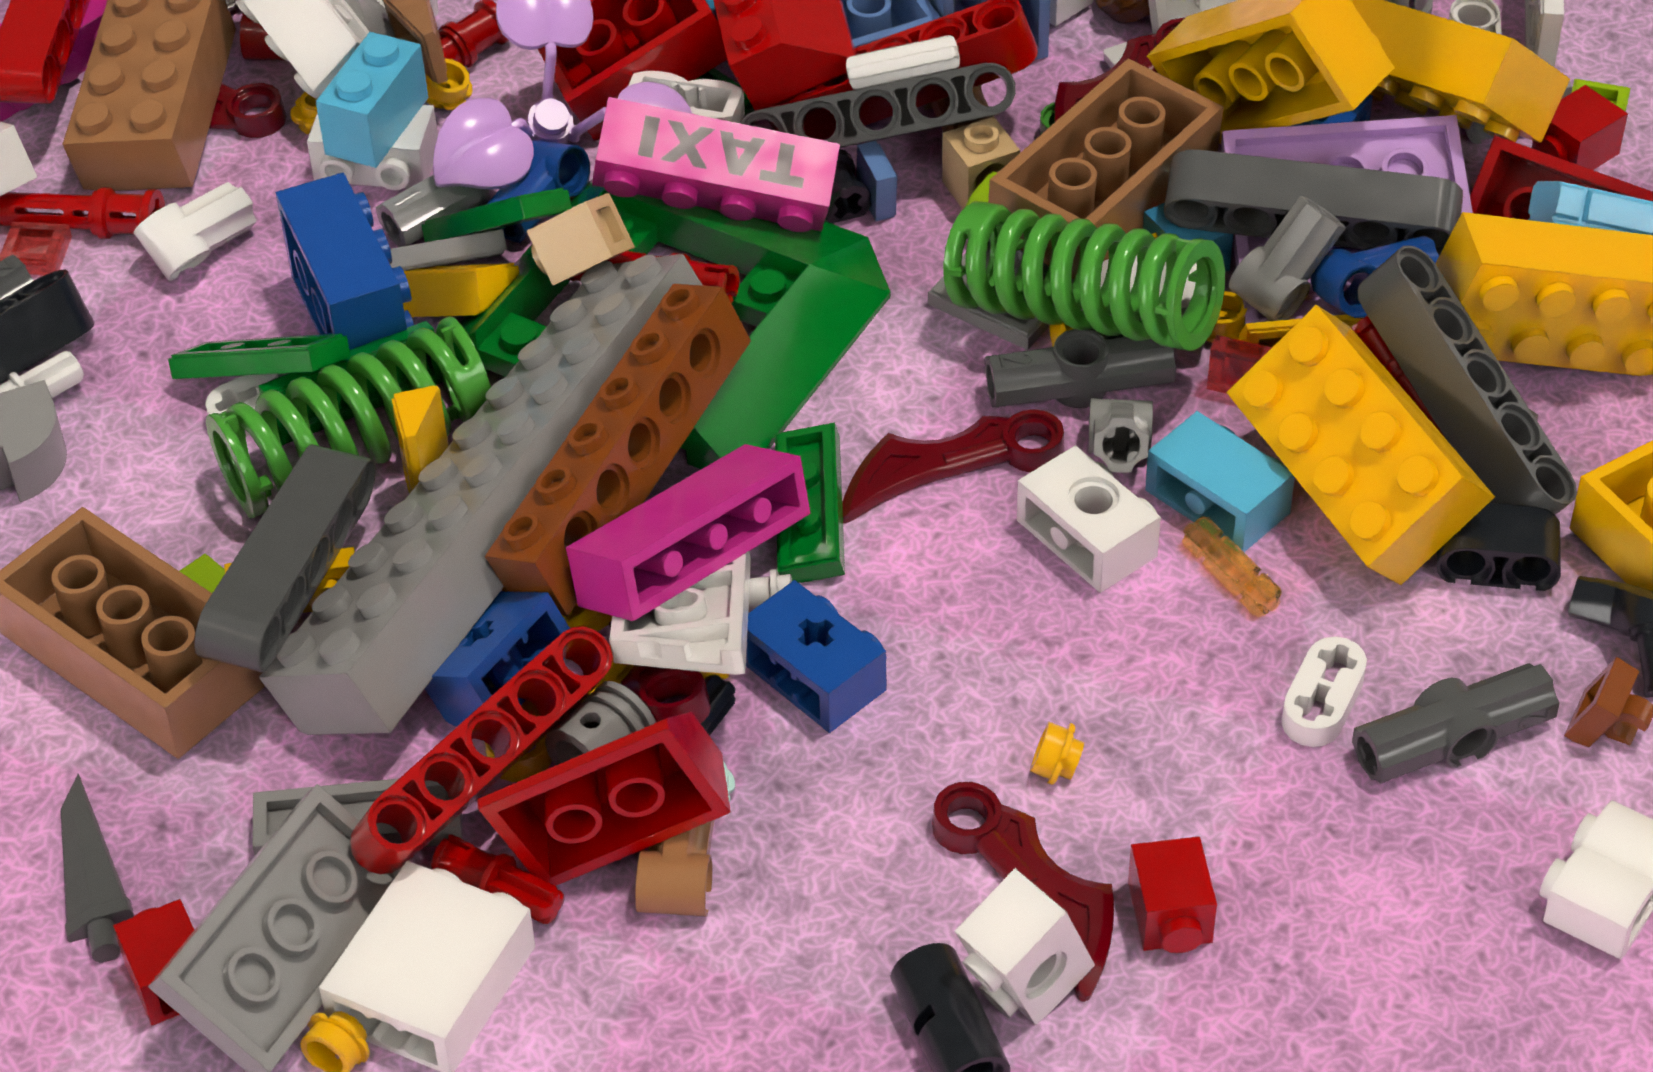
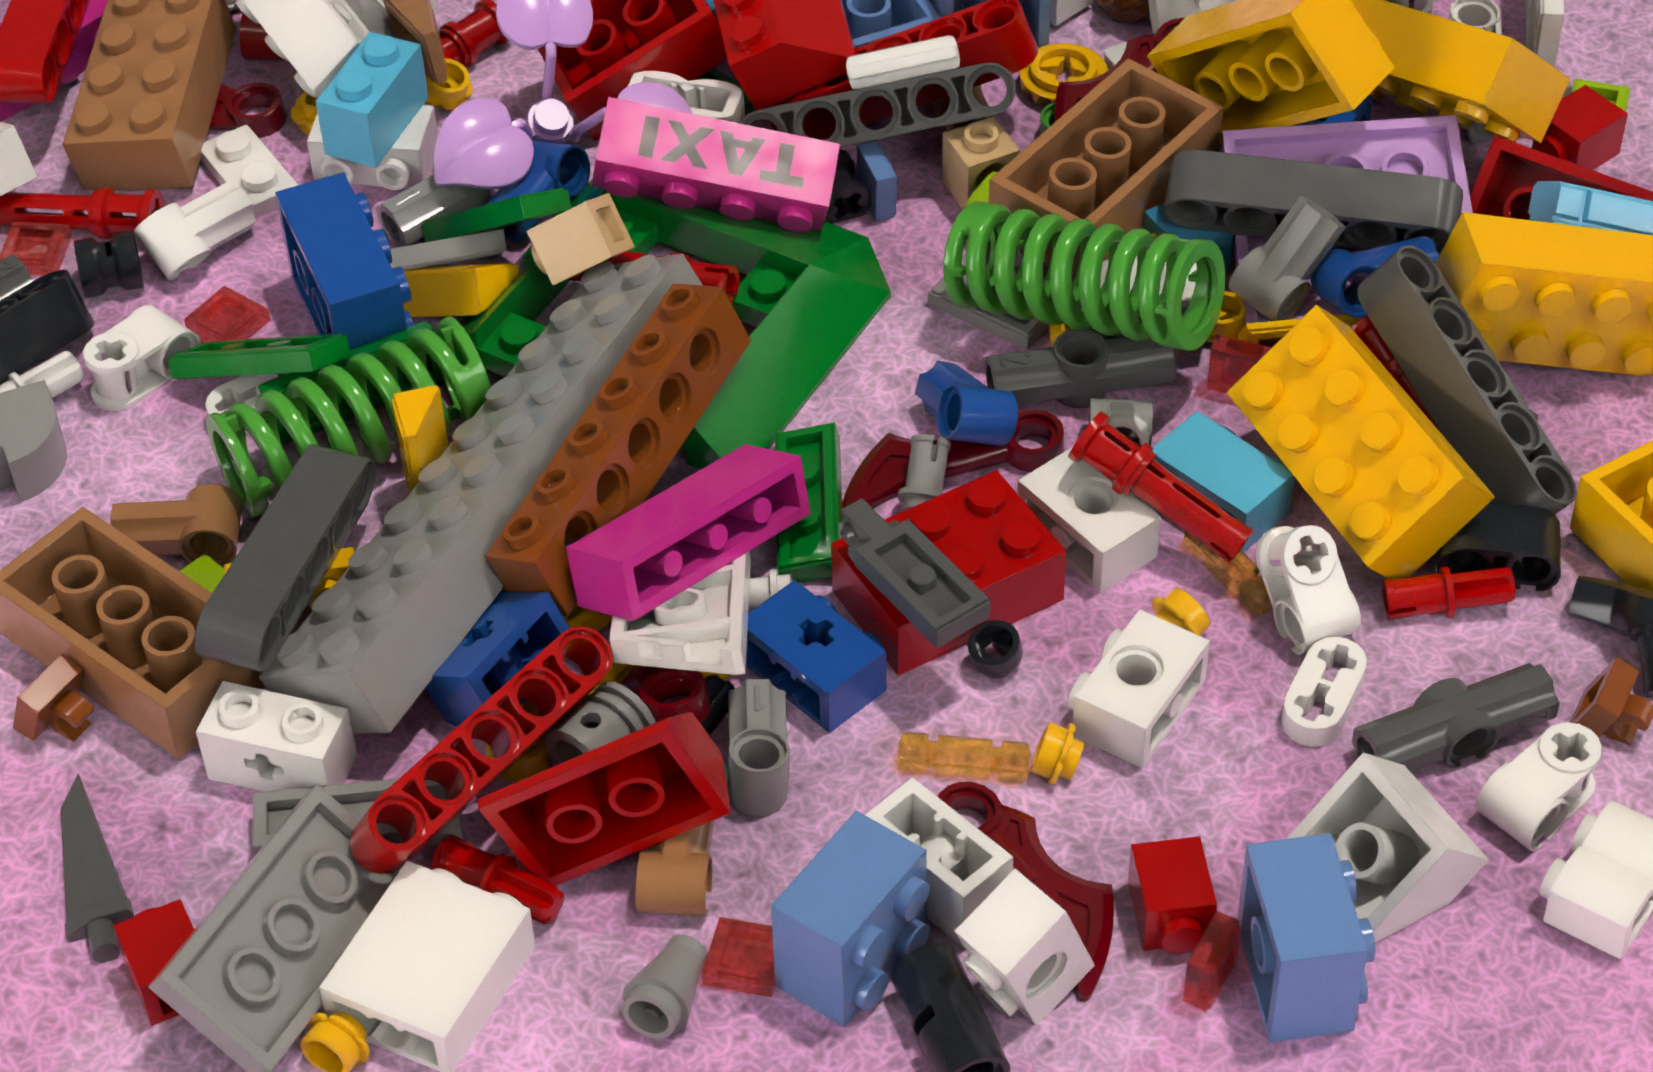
none -> dark orange tile [13,653,94,742]
none -> black wheel [74,230,144,298]
none -> white piece [83,305,201,411]
none -> medium nougat piece [110,484,242,565]
none -> clear red tile [184,285,270,342]
none -> white brick [196,681,358,791]
none -> white plate [200,125,298,218]
none -> light grey cone [622,934,708,1039]
none -> clear red tile [702,917,775,997]
none -> light grey piece [728,679,790,818]
none -> medium blue brick [771,810,930,1027]
none -> red brick [831,470,1066,676]
none -> dark grey hinge [840,498,991,648]
none -> white brick [865,777,1013,947]
none -> light grey pin [897,434,951,511]
none -> clear yellow axle [898,732,1031,782]
none -> blue piece [915,361,1018,446]
none -> black hinge [968,620,1023,678]
none -> yellow gear [1019,43,1108,104]
none -> red pin [1068,411,1254,564]
none -> white brick [1068,609,1210,768]
none -> yellow plate [1151,588,1211,636]
none -> clear red tile [1183,911,1241,1011]
none -> medium blue brick [1236,833,1375,1042]
none -> white piece [1255,525,1361,655]
none -> white slope [1286,752,1489,943]
none -> red axle [1382,566,1516,621]
none -> white piece [1475,722,1602,852]

